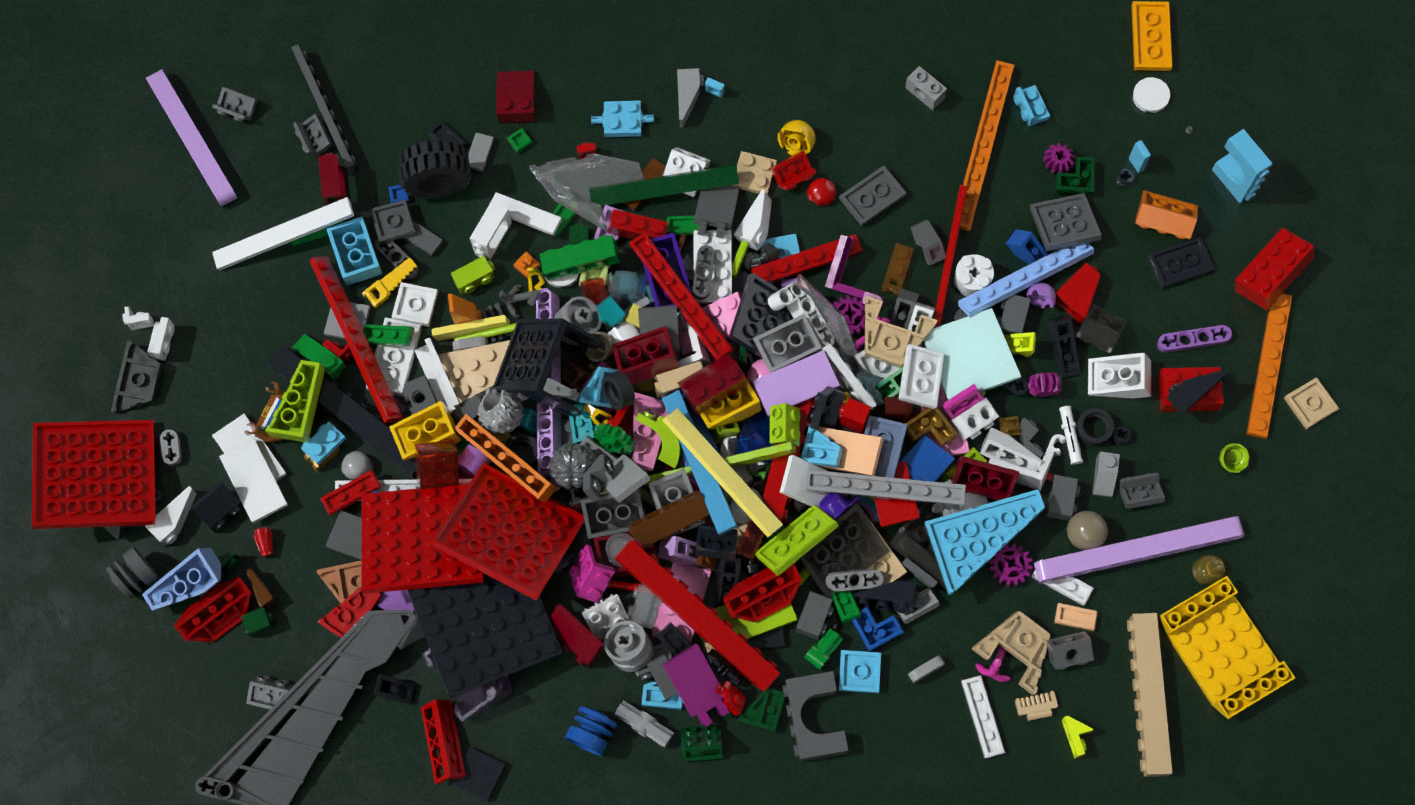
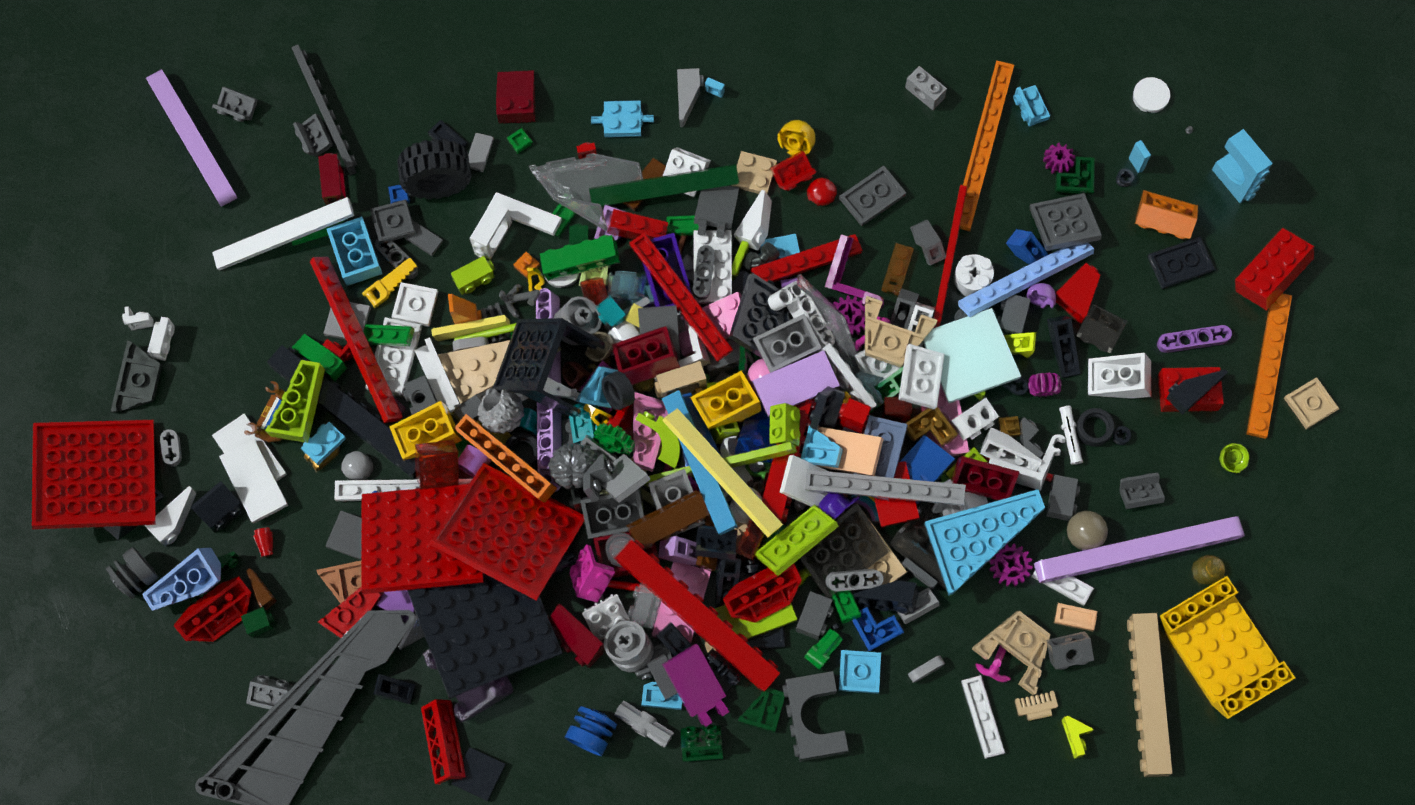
red tile [320,470,382,516] -> none
dark red slope [677,354,747,415] -> none
red plate [715,681,747,715] -> none
dark pink tile [942,384,984,419] -> none
light grey slope [1092,452,1120,498] -> none
light orange plate [1131,1,1172,71] -> none

